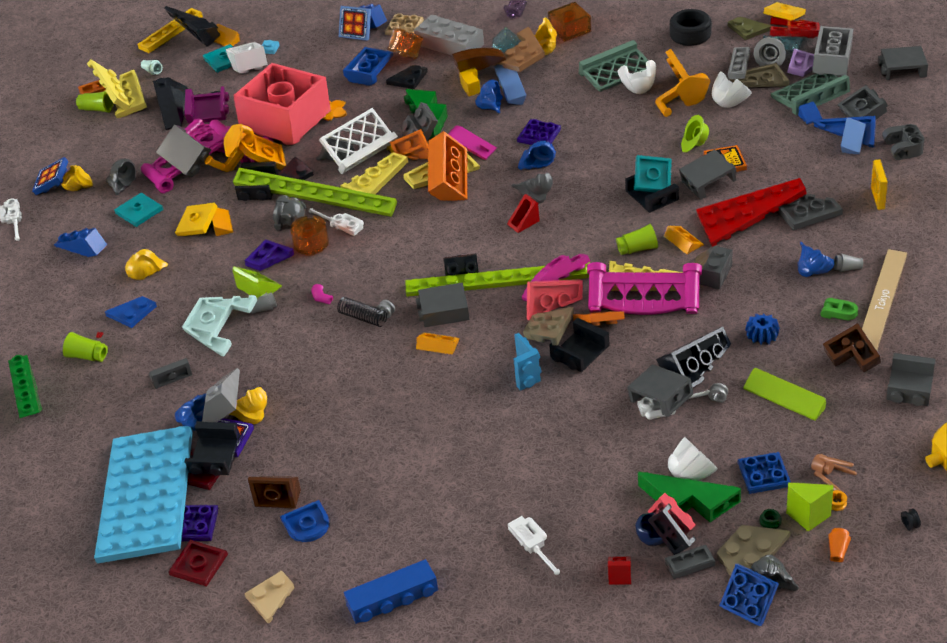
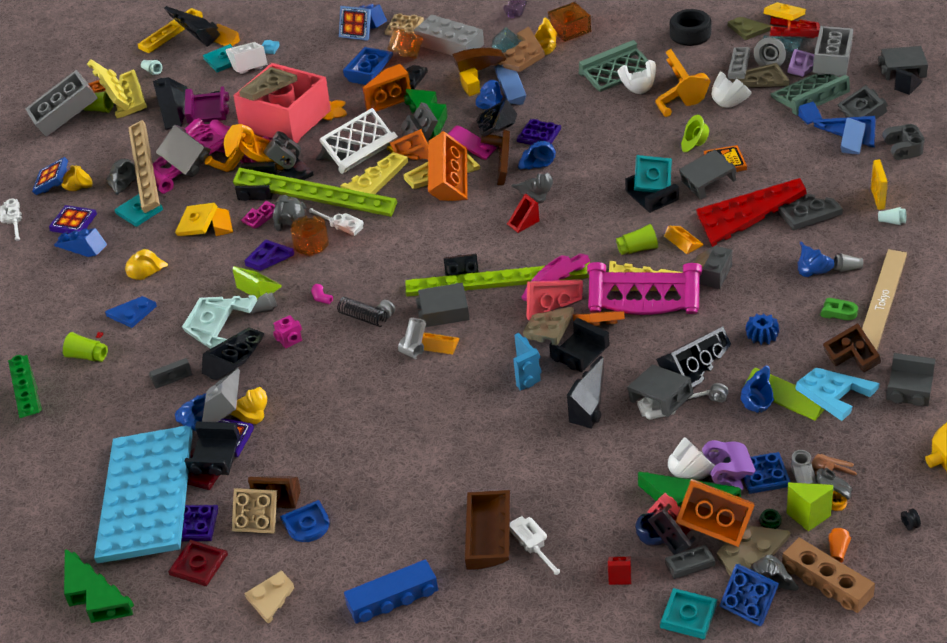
none -> light grey brick [25,70,98,137]
none -> tile [49,205,97,234]
none -> green slope [64,549,134,623]
none -> tan tile [129,120,160,213]
none -> black wedge [201,327,264,380]
none -> tan tile [232,488,277,533]
none -> dark tan wing [239,67,298,101]
none -> dark pink slope [241,201,275,229]
none -> dark grey piece [264,131,301,169]
none -> dark pink brick [273,315,302,349]
none -> orange slope [362,64,411,112]
none -> light grey piece [398,317,426,359]
none -> reddish brown slope [465,490,510,570]
none -> black wedge [476,99,517,137]
none -> reddish brown piece [480,130,510,185]
none -> wedge [567,356,604,429]
none -> teal plate [660,588,718,640]
none -> orange slope [675,479,755,547]
none -> medium lavender piece [702,440,755,491]
none -> blue hair [741,365,774,413]
none -> medium nougat brick [782,537,875,613]
none -> light grey piece [791,450,818,484]
none -> medium azure wing [795,368,880,421]
none -> dark grey plate [815,468,852,500]
none -> light aqua cone [878,207,906,225]
none -> black slope [894,68,923,95]

